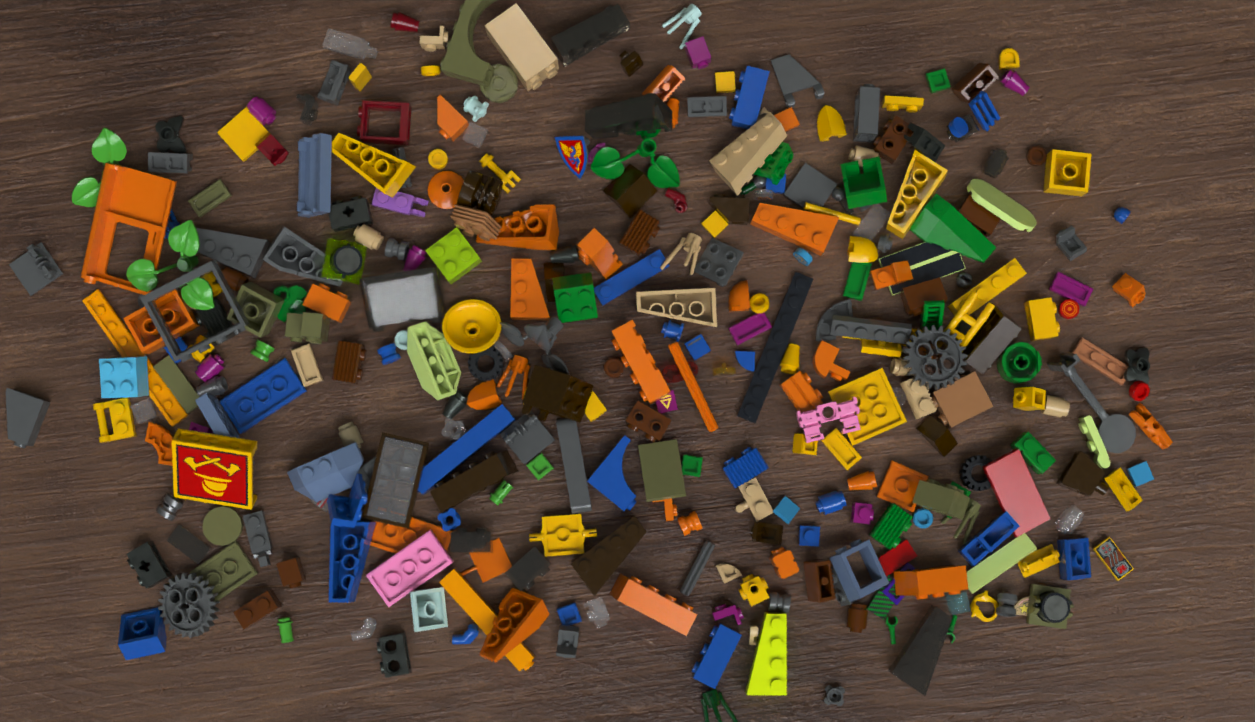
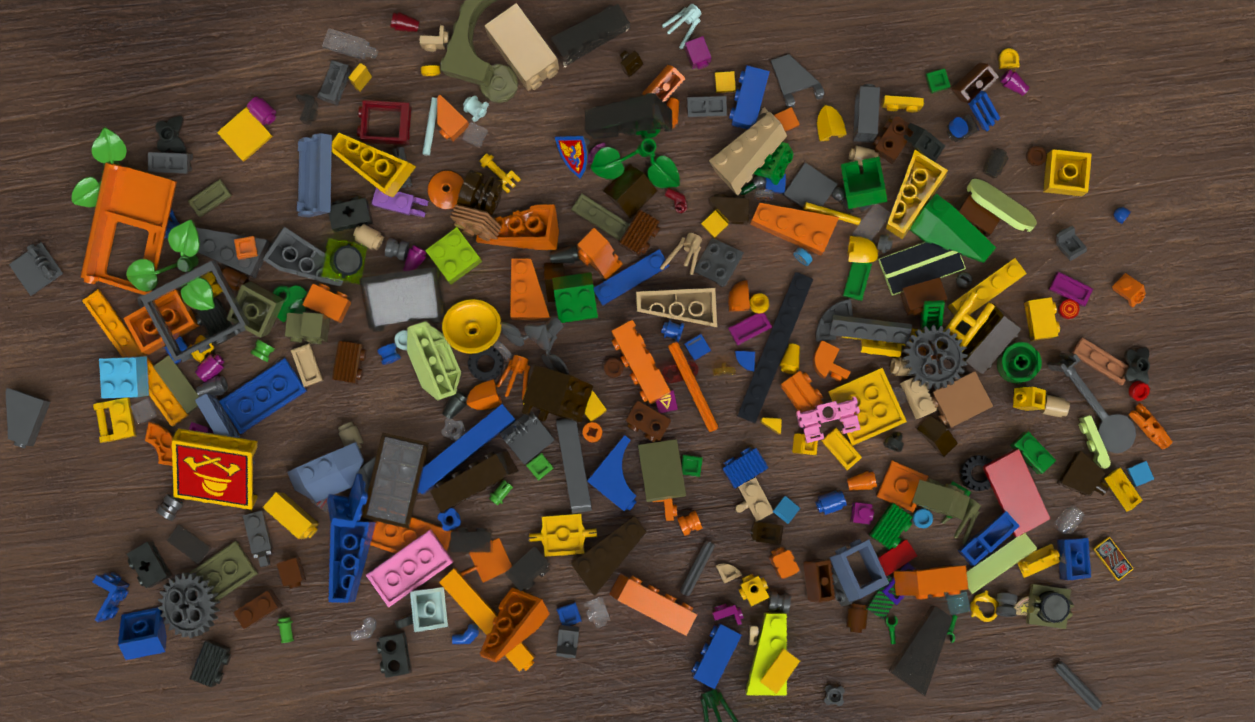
olive tile [202,506,243,546] -> none
dark red bracket [255,132,289,166] -> none
yellow tile [428,149,448,169] -> none
blue plate [799,526,820,547] -> none
orange slope [870,260,913,290] -> none
none -> blue bracket [93,572,130,622]
none -> pearl dark grey brick [189,640,231,687]
none -> orange tile [234,236,258,260]
none -> yellow brick [263,492,319,539]
none -> pearl dark grey tile [394,614,413,629]
none -> light aqua bar [422,97,437,156]
none -> olive tile [571,193,630,241]
none -> orange wheel [583,422,602,443]
none -> yellow slope [760,417,782,435]
none -> yellow tile [760,648,800,694]
none -> pearl dark grey tile [883,432,904,452]
none -> dark grey axle [1054,661,1102,710]

